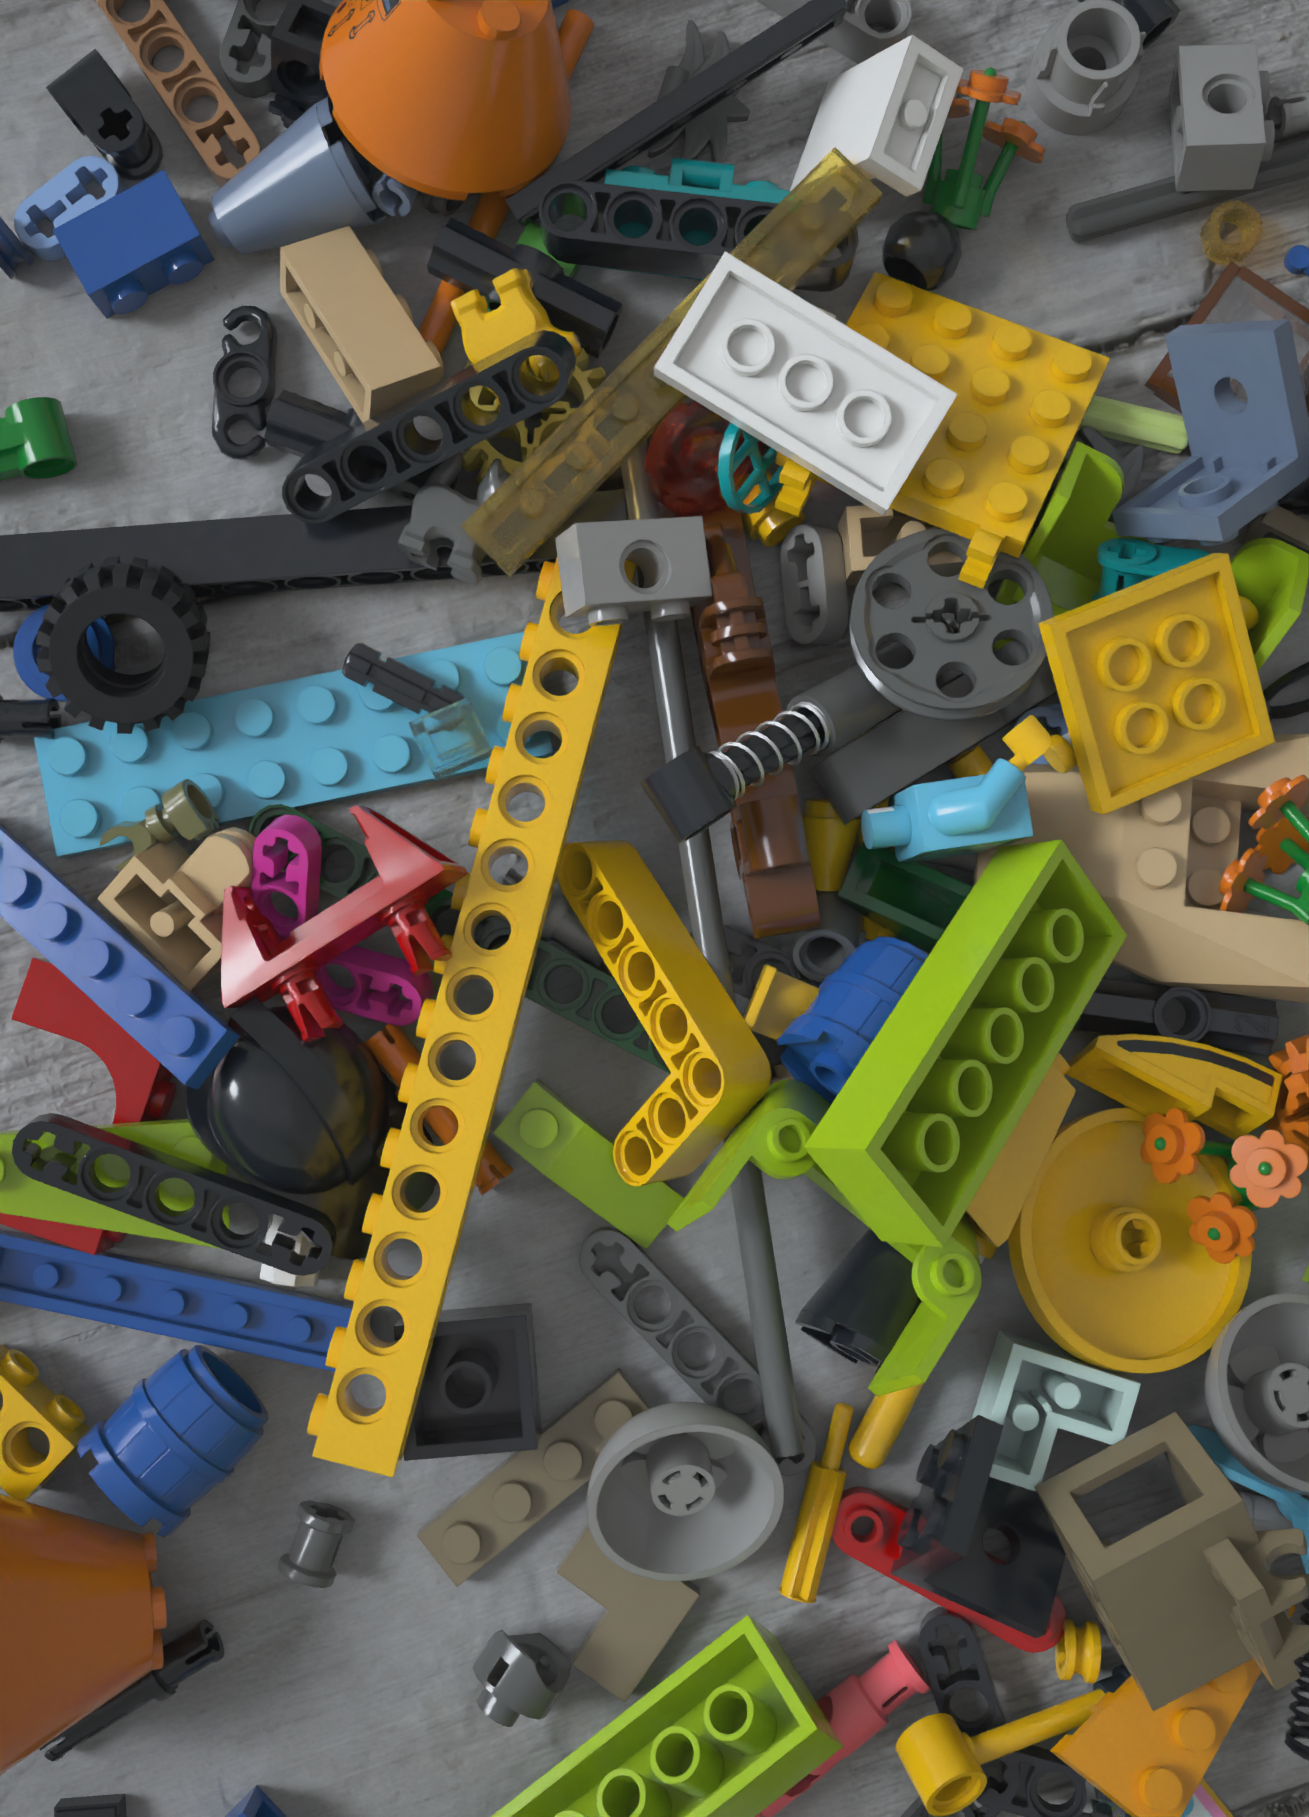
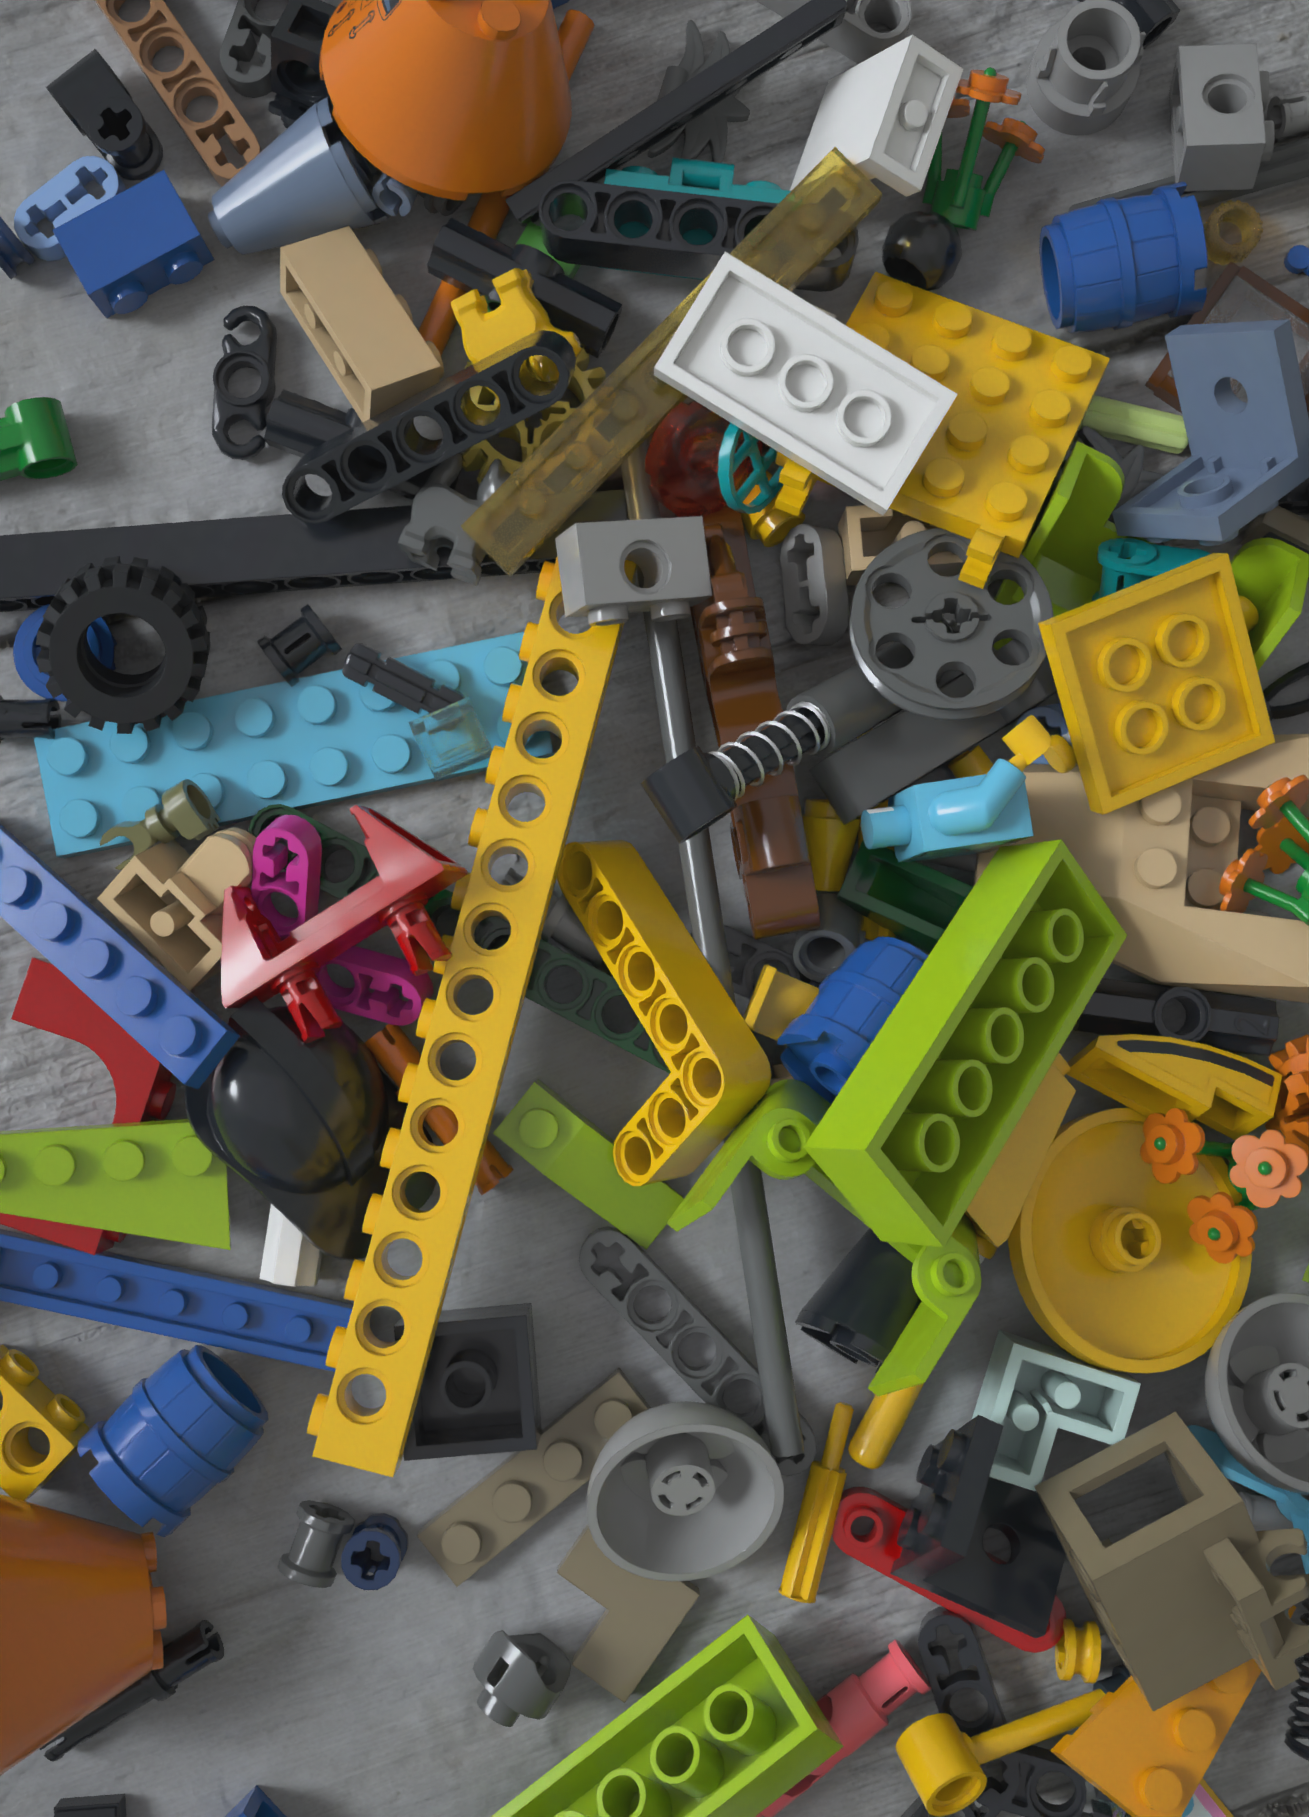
black beam [12,1113,337,1276] -> none
none -> black bush [257,604,342,687]
none -> dark blue bush [341,1513,408,1590]
none -> blue piece [1039,182,1208,334]

